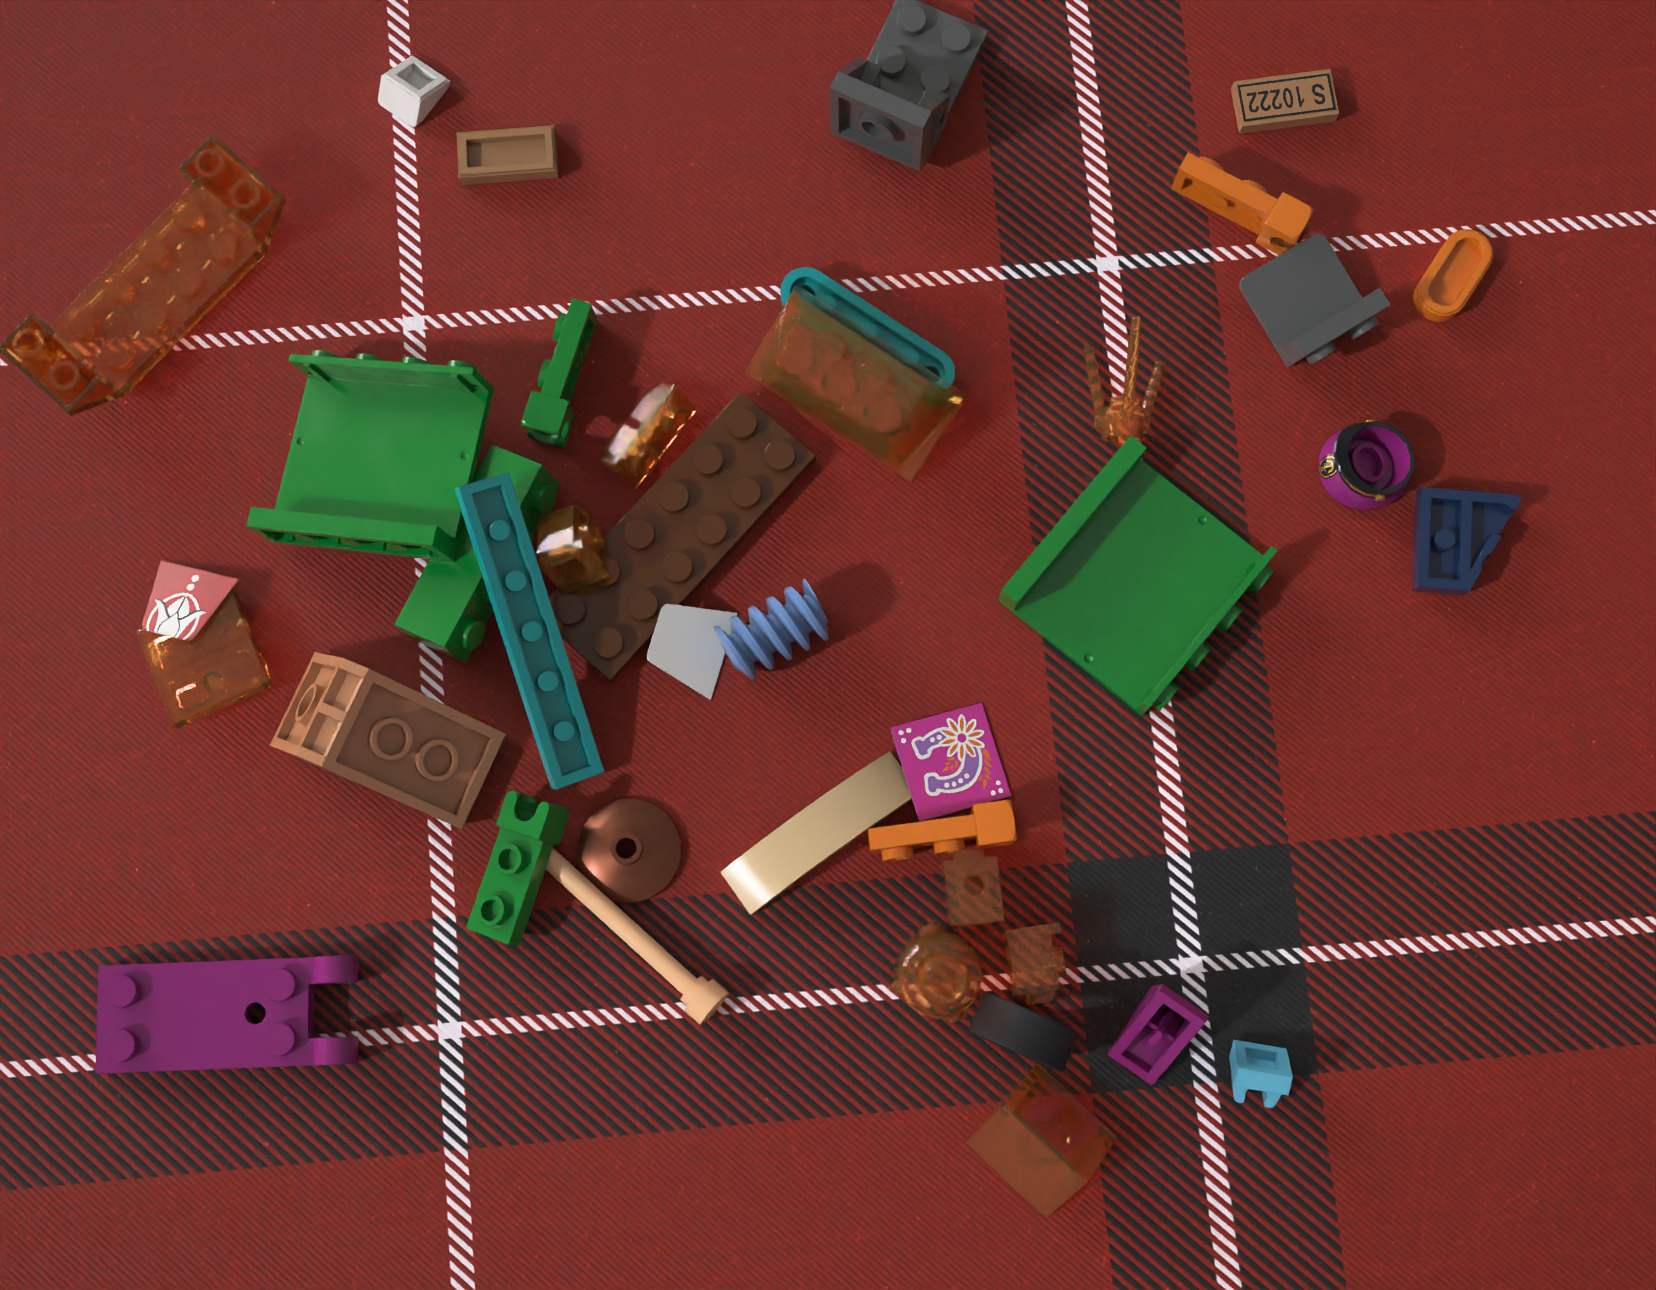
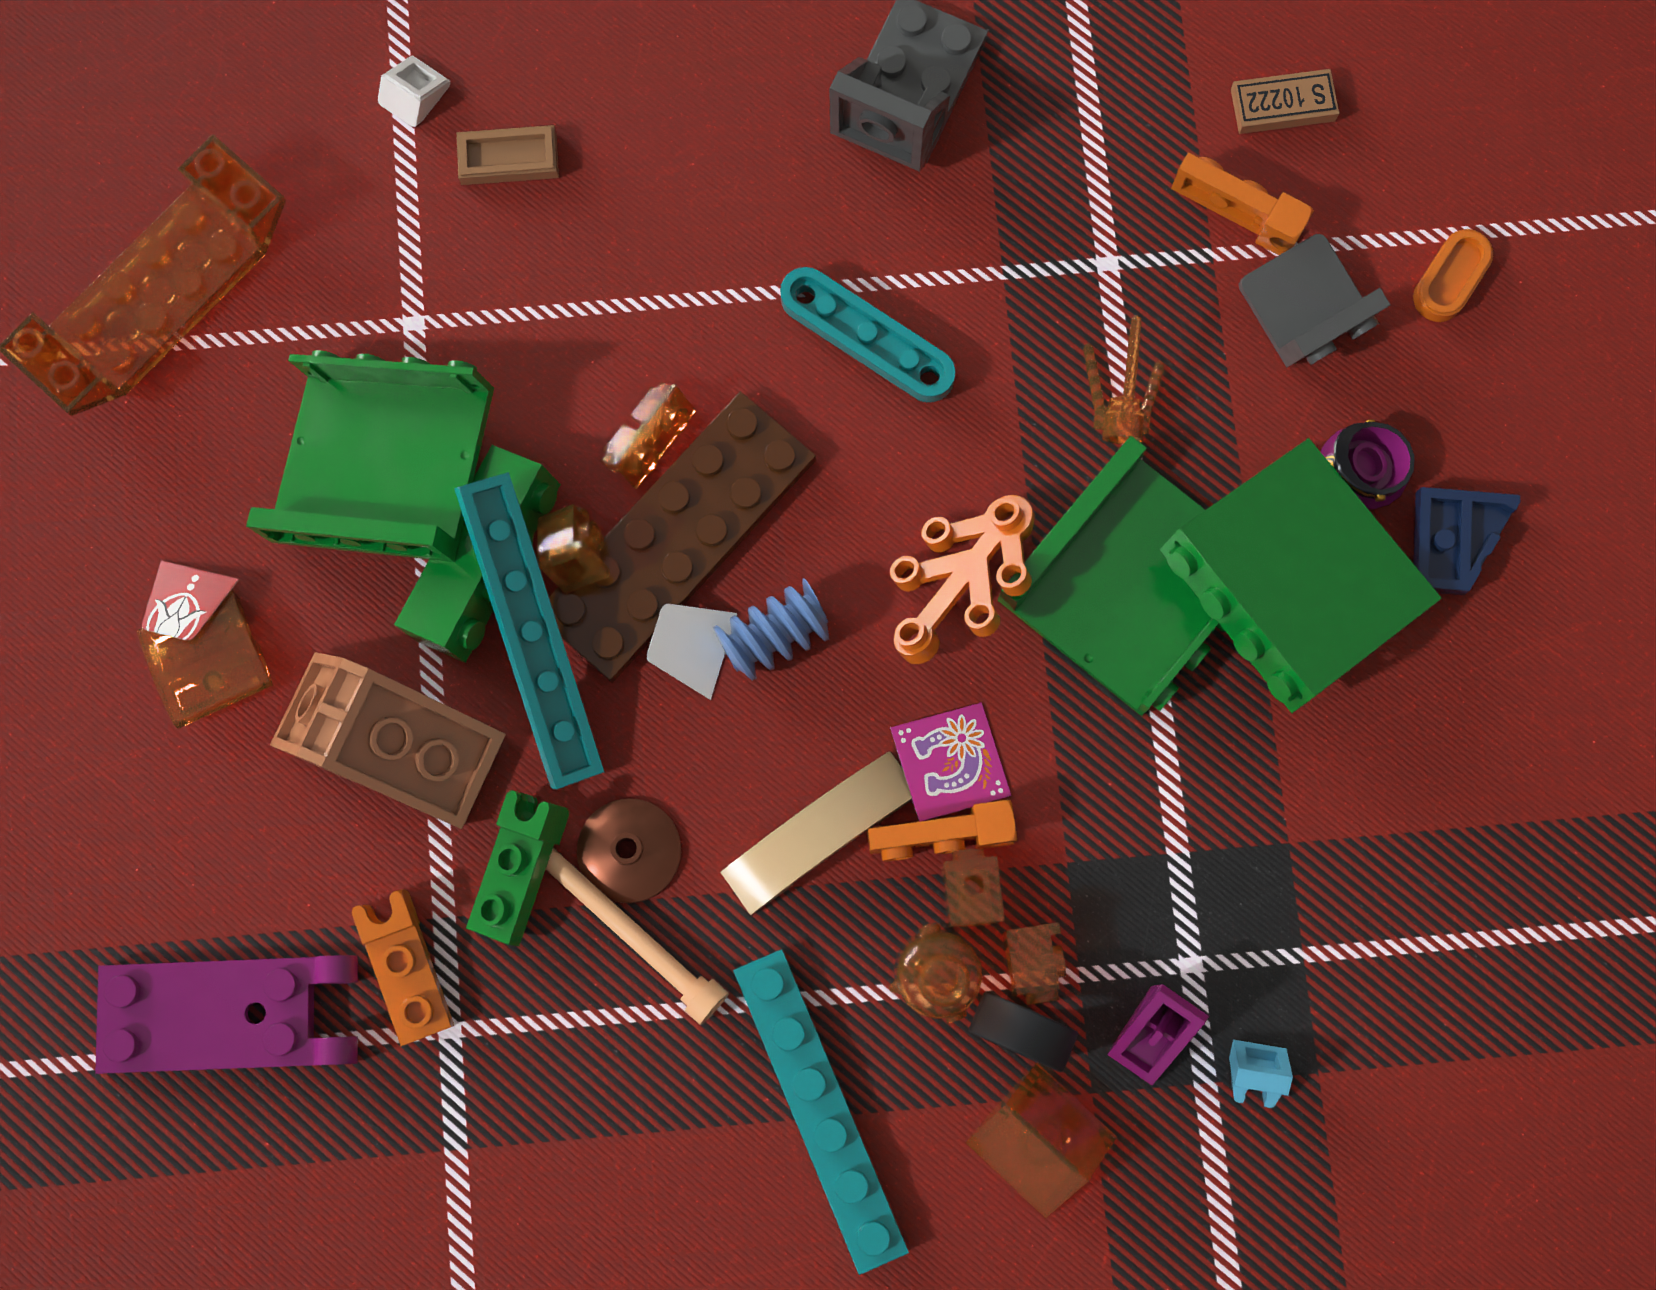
green plate [521,298,597,448] -> none
clear orange windscreen [744,286,968,482] -> none
none -> orange plate [352,889,454,1046]
none -> teal plate [733,949,909,1275]
none -> plant [890,495,1035,664]
none -> green panel [1159,438,1442,713]

